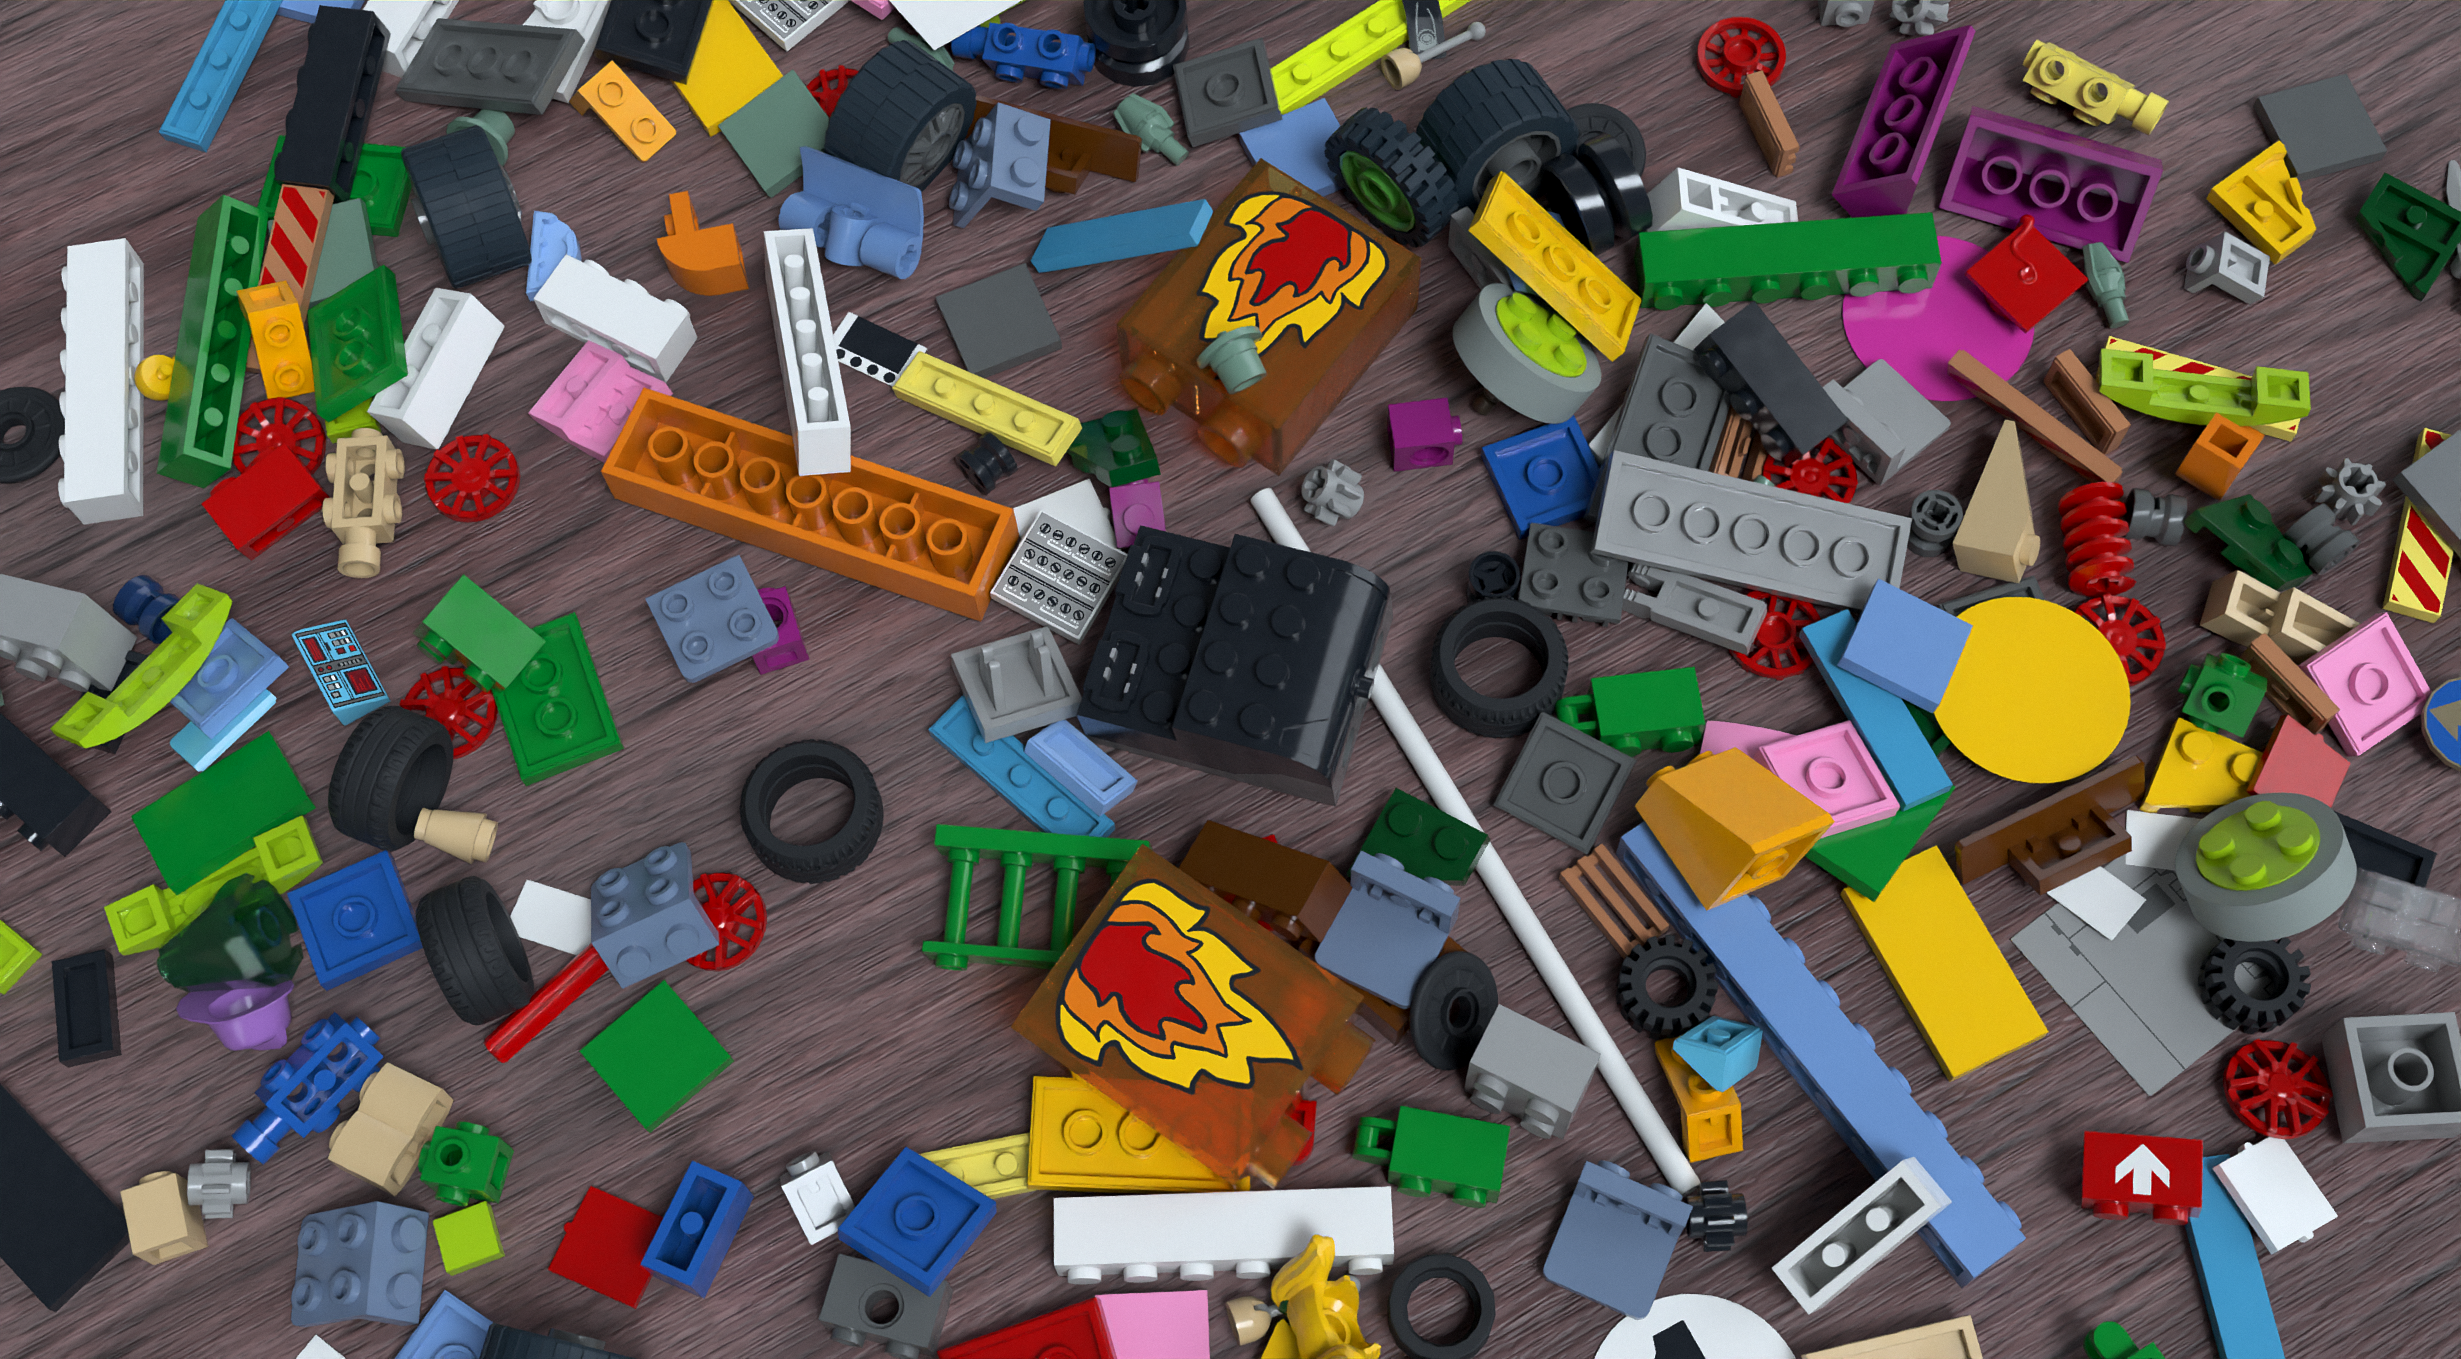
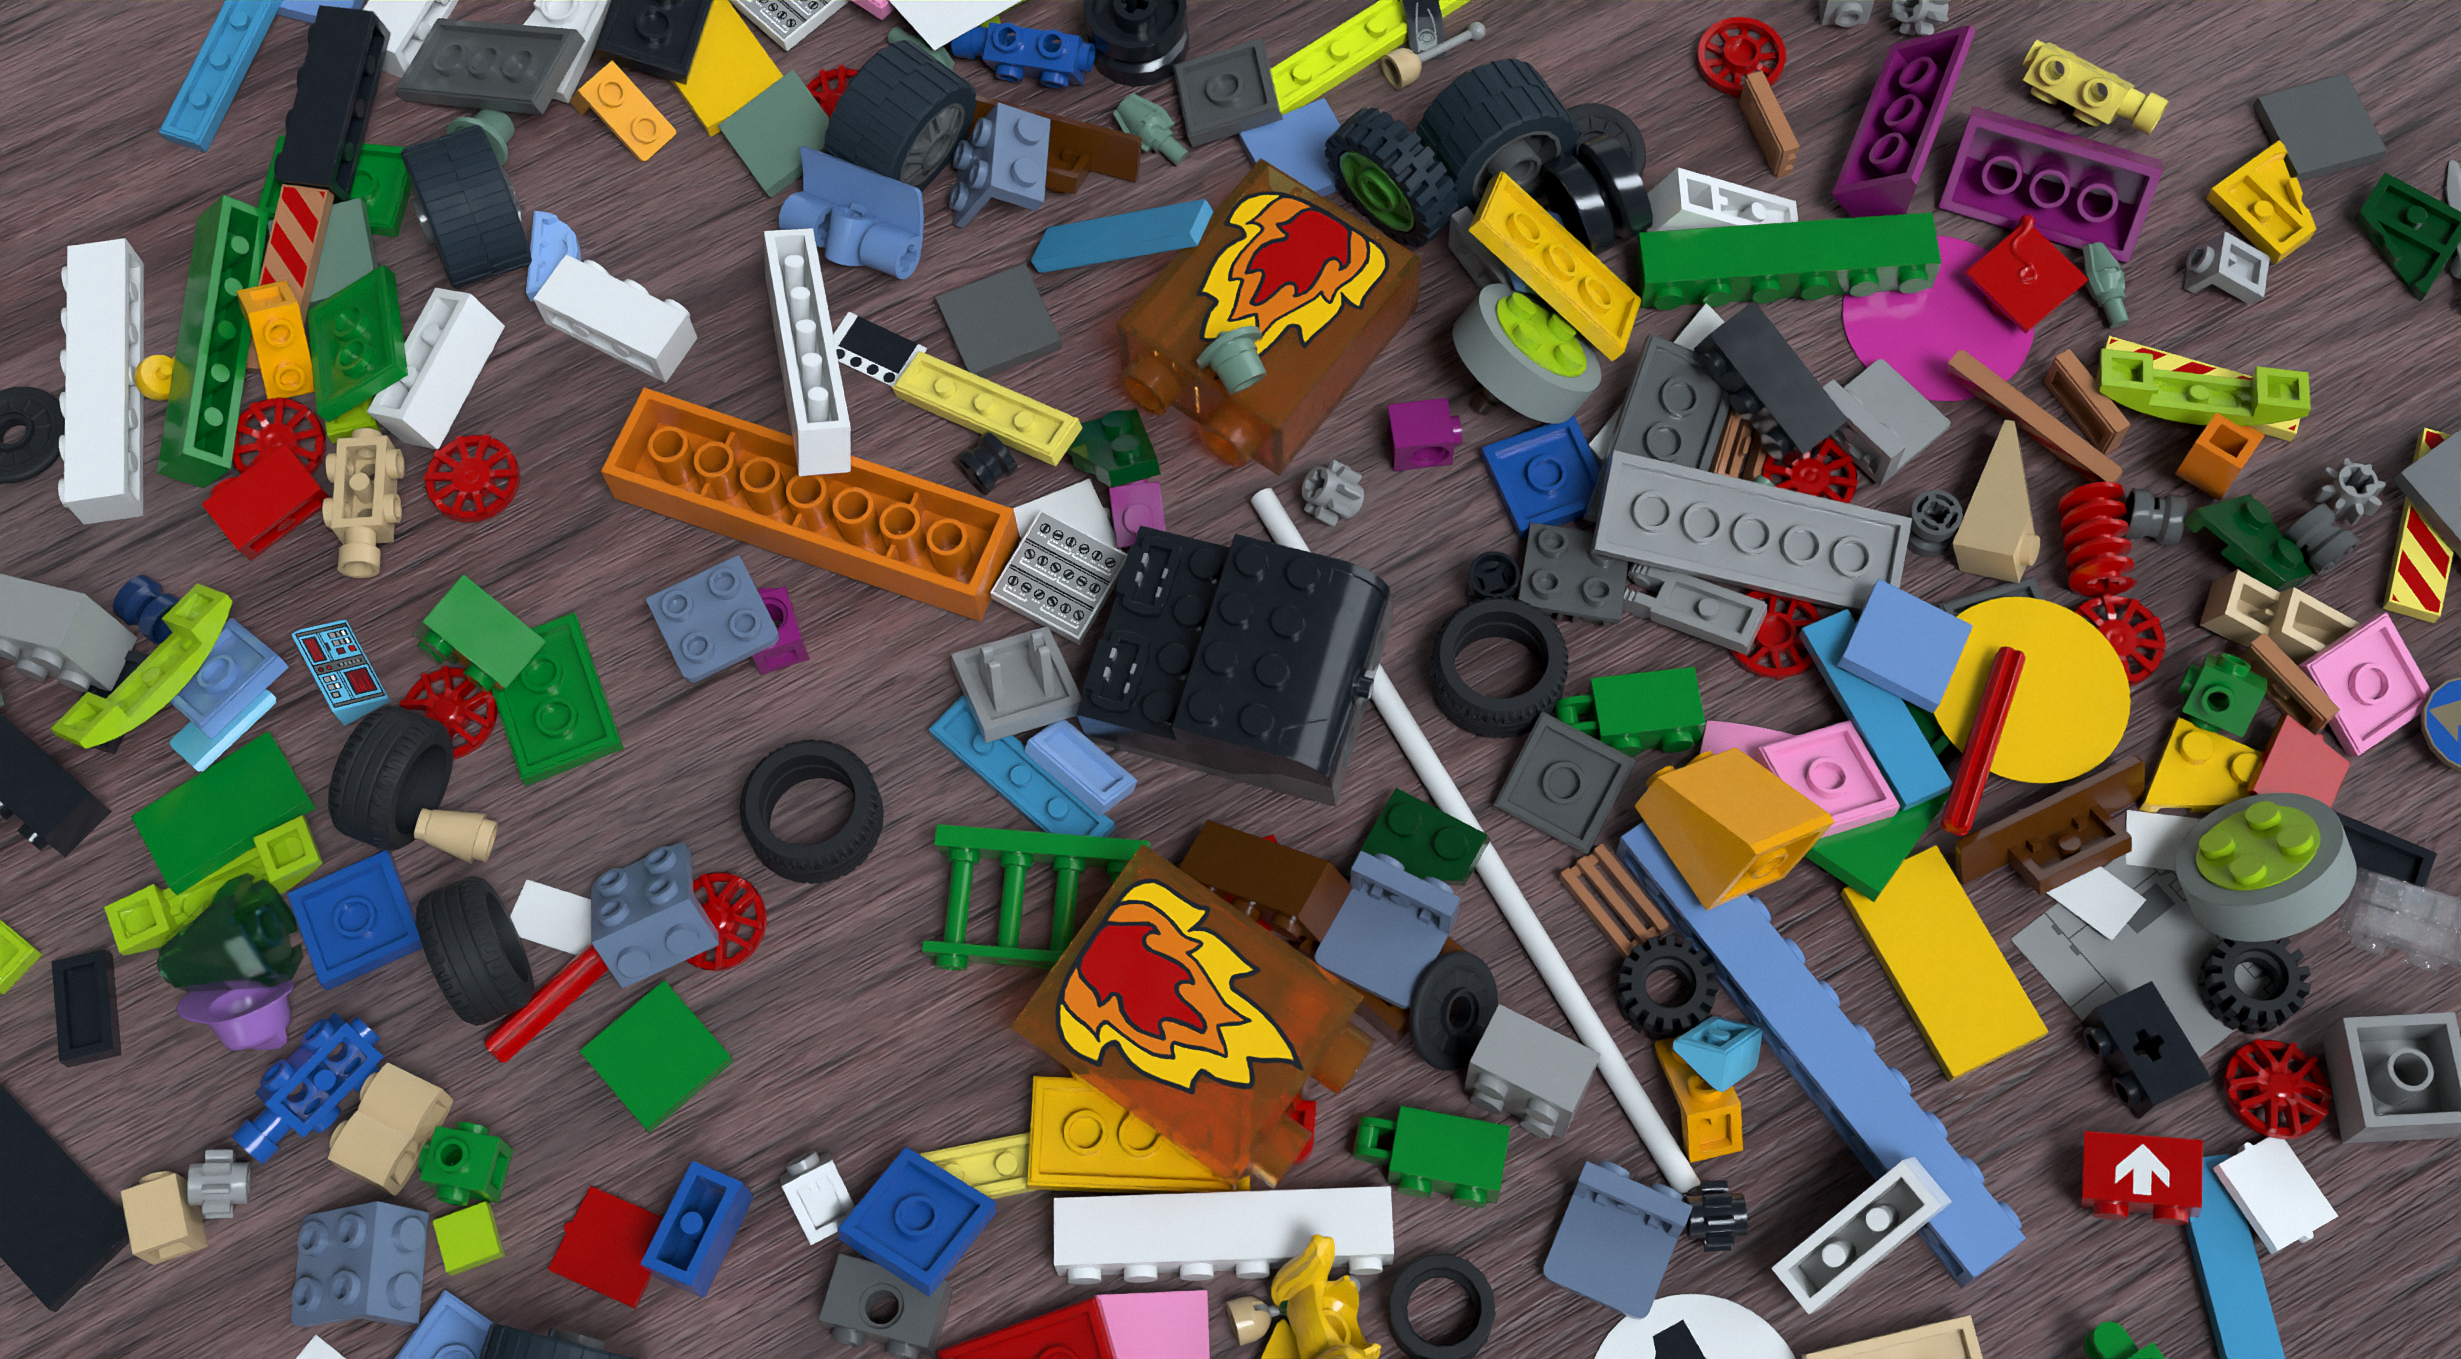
bright pink slope [528,340,673,463] -> none
orange brick [656,191,749,296] -> none
none -> red axle [1940,646,2026,836]
none -> black brick [2081,981,2212,1119]

